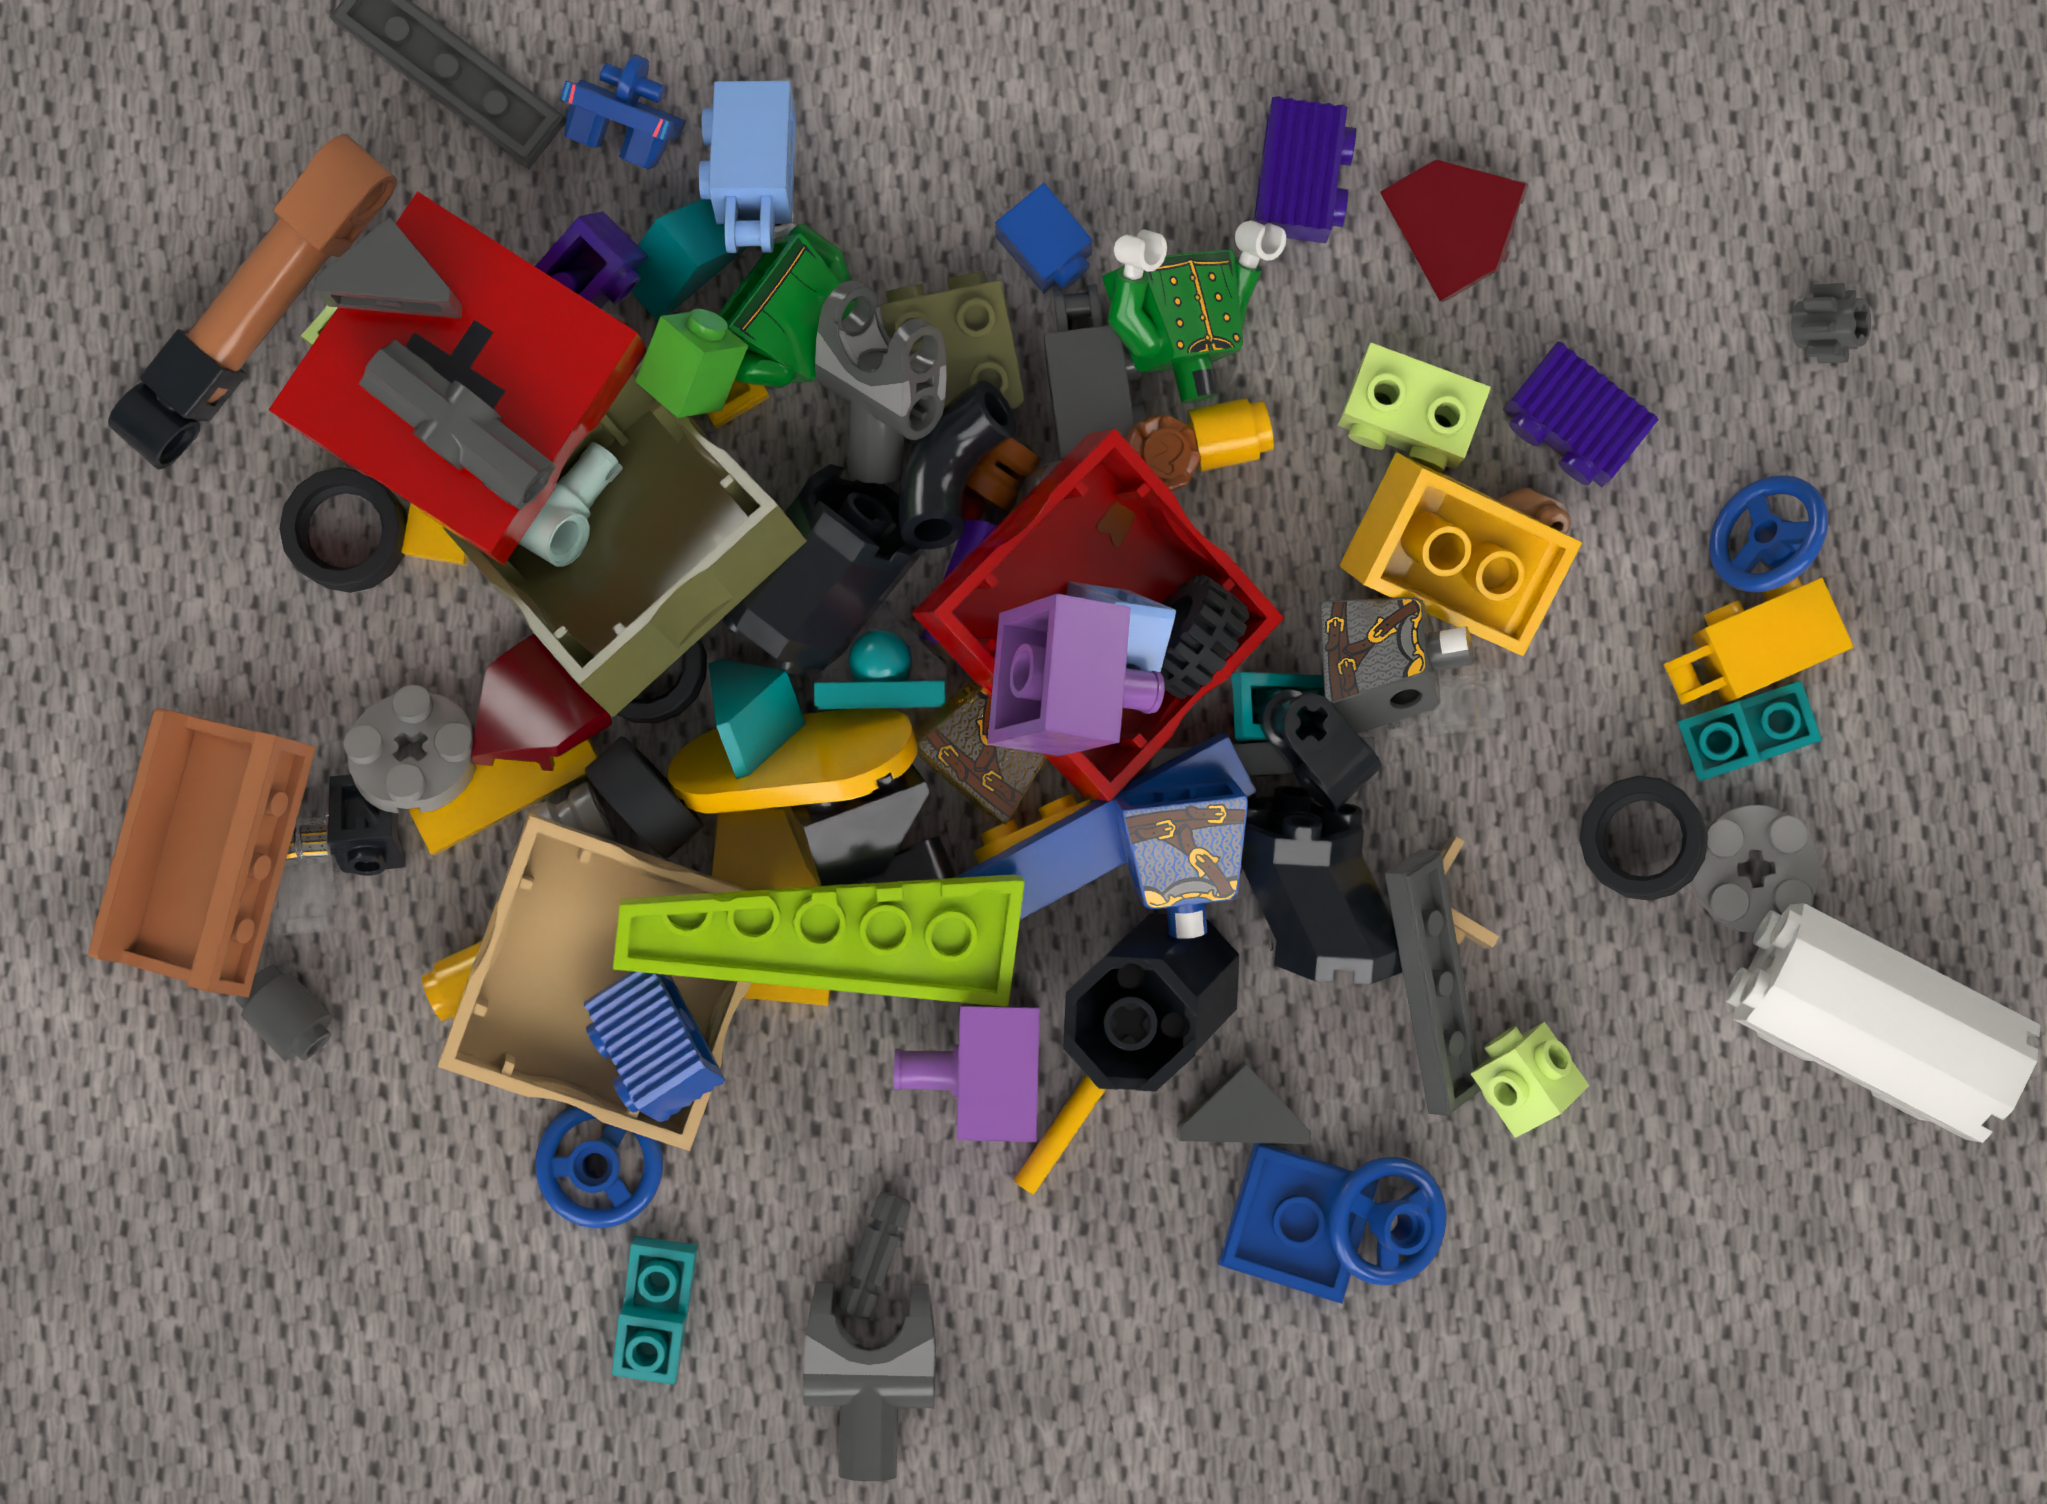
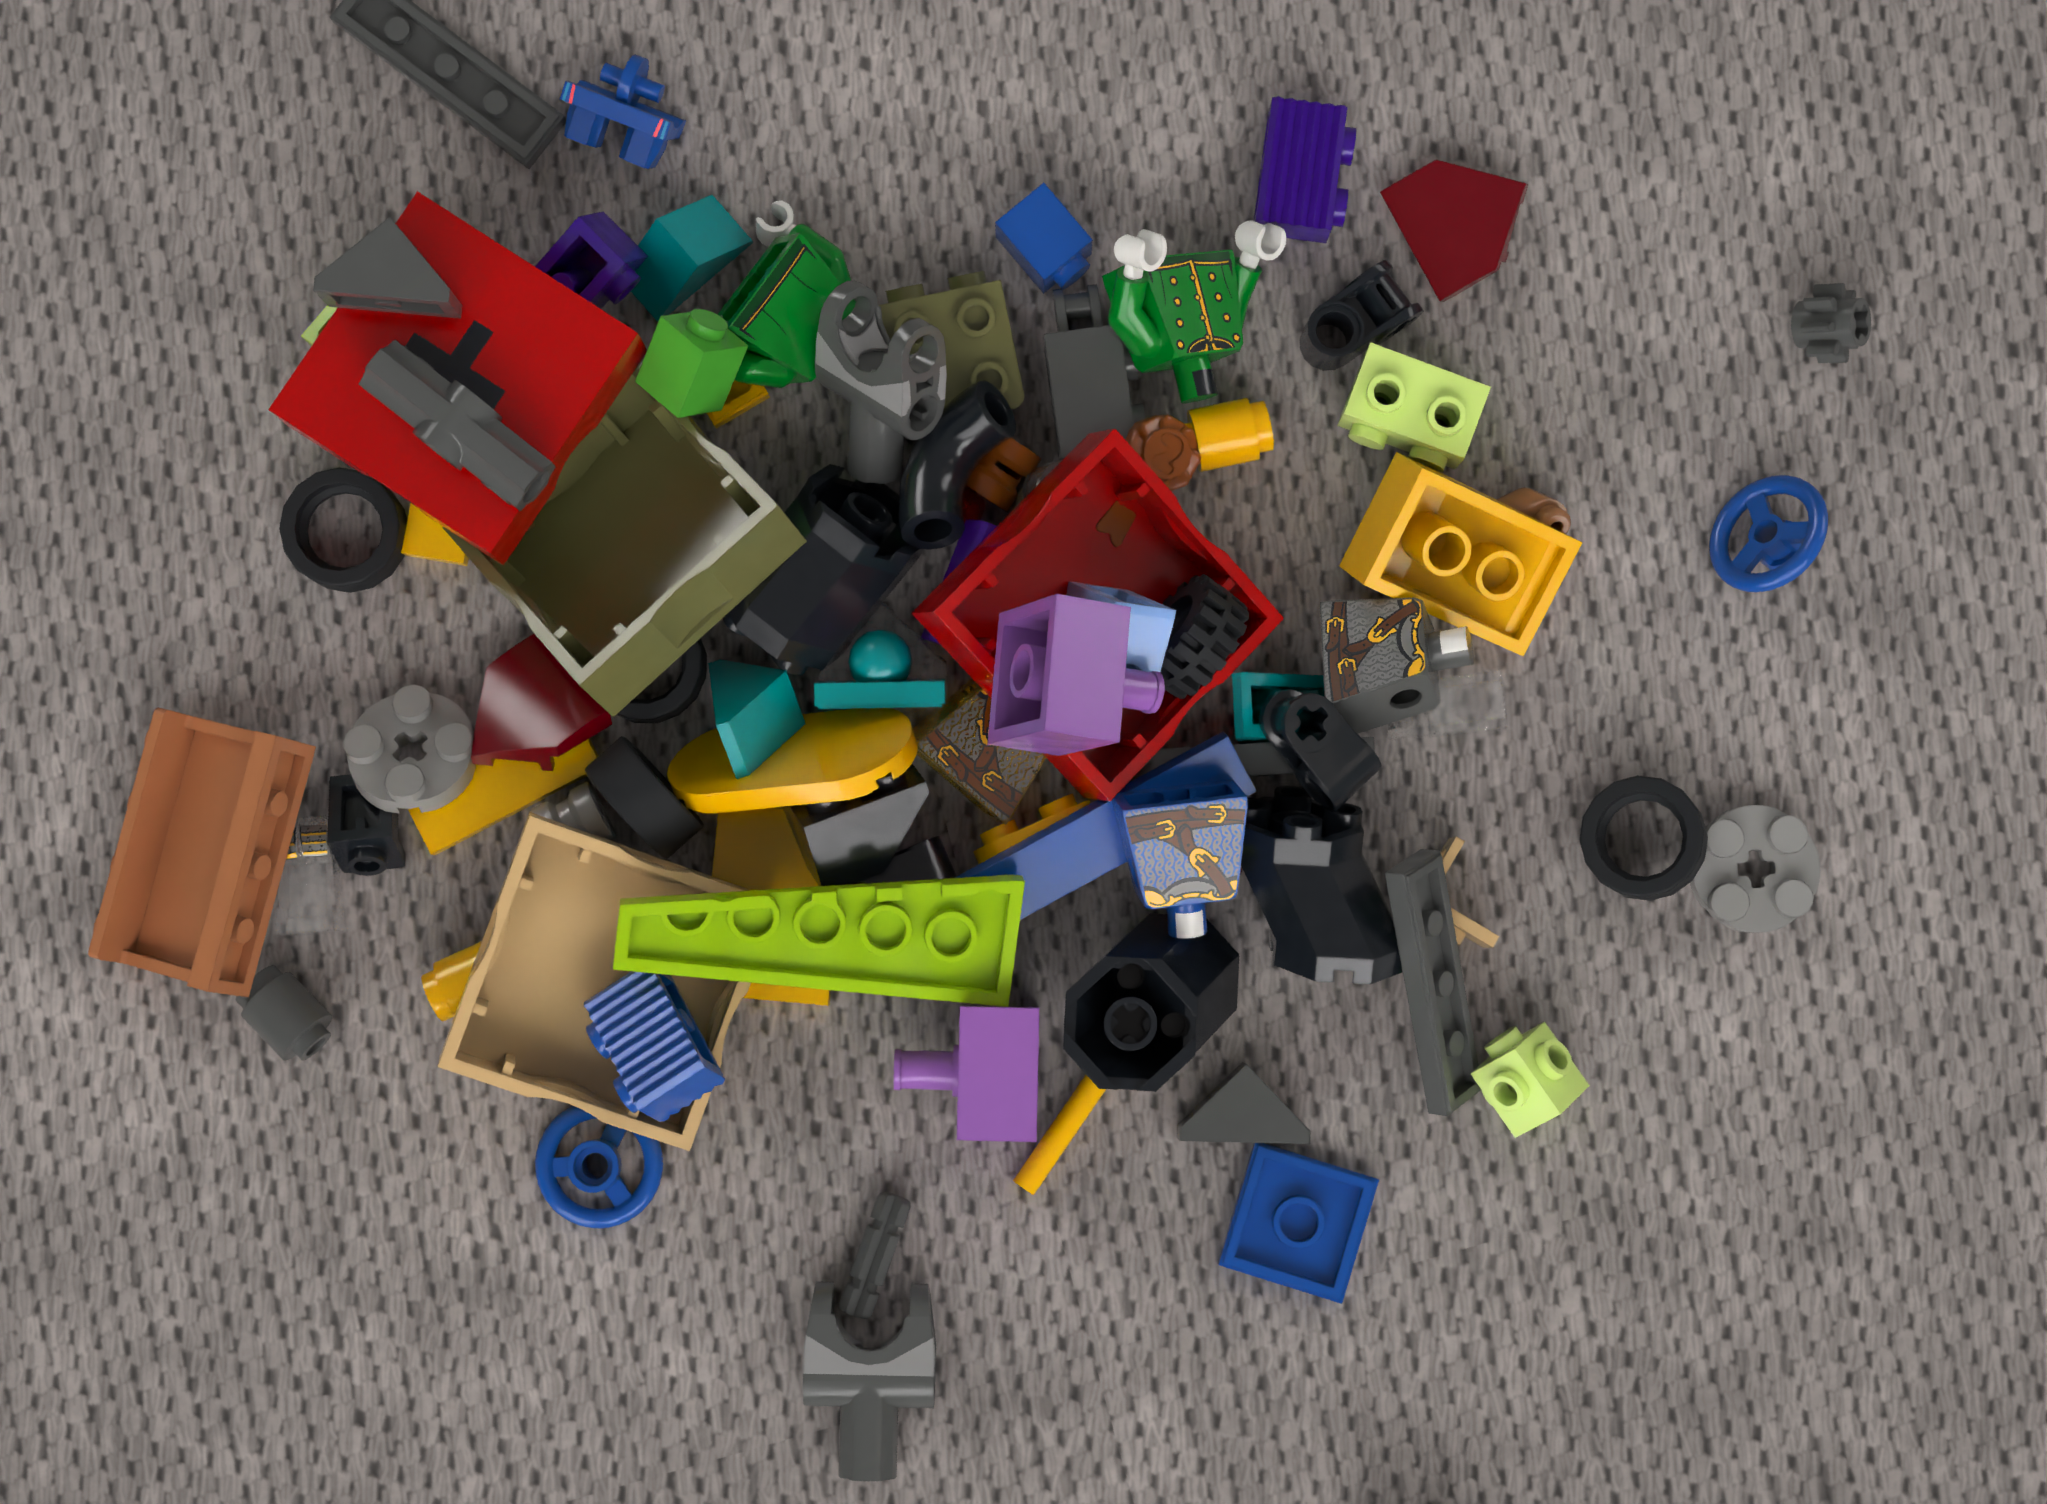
nougat piece [108,134,397,470] -> none
light aqua pin [519,442,623,567] -> none
teal slope [611,1236,699,1385] -> none
light blue brick [699,81,796,253] -> none
blue piece [1329,1157,1447,1285] -> none
dark purple brick [1503,341,1659,487] -> none
yellow brick [1663,577,1854,705] -> none
teal slope [1678,680,1823,782] -> none
white brick [1724,903,2041,1143] -> none
none -> black piece [1300,259,1424,371]

